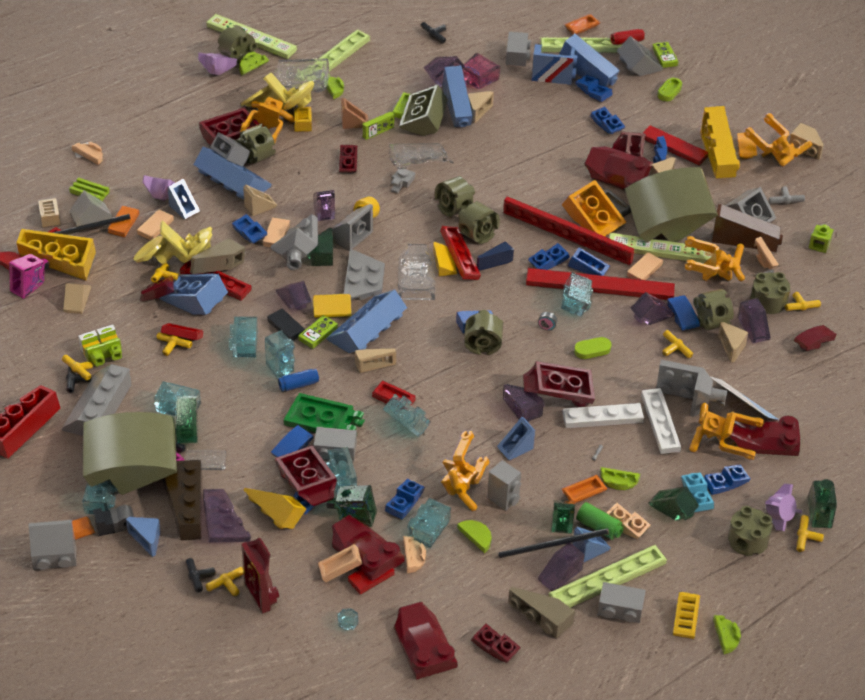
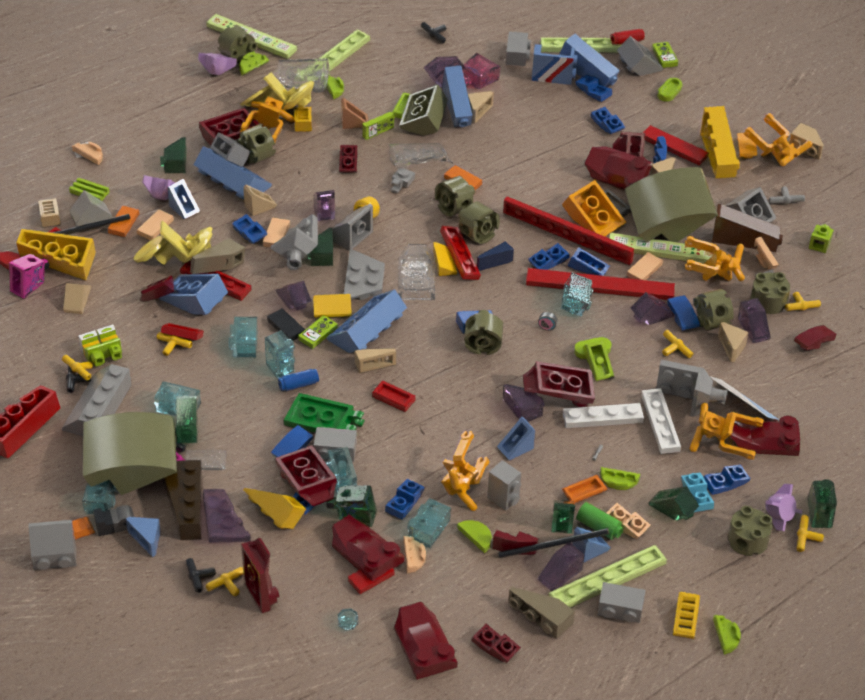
yellow piece [151,263,179,283] -> none
light nougat tile [318,544,362,582] -> none
clear light blue brick [383,394,431,438] -> none
orange tile [565,14,600,35] -> none
none -> clear green slope [160,137,187,173]
none -> orange tile [444,165,482,190]
none -> dark red slope [492,530,538,555]
none -> lime slope [583,340,614,381]

